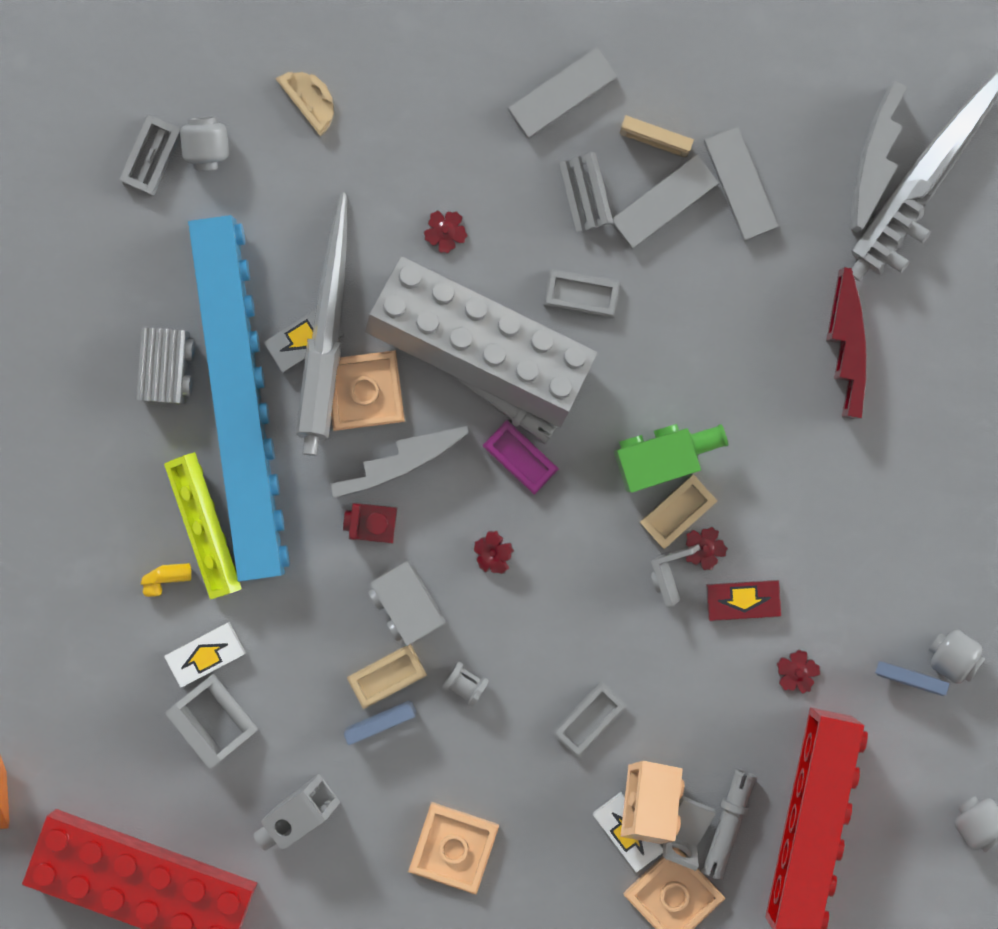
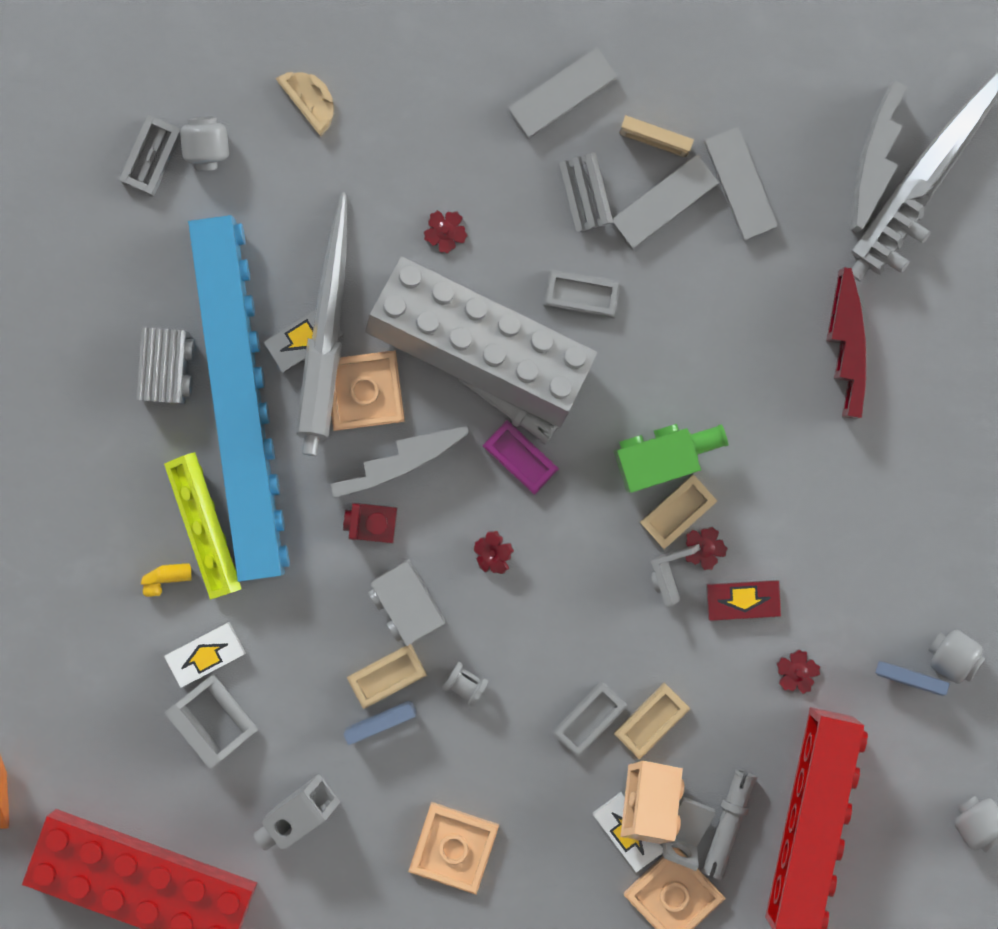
none -> tan tile [614,682,690,760]

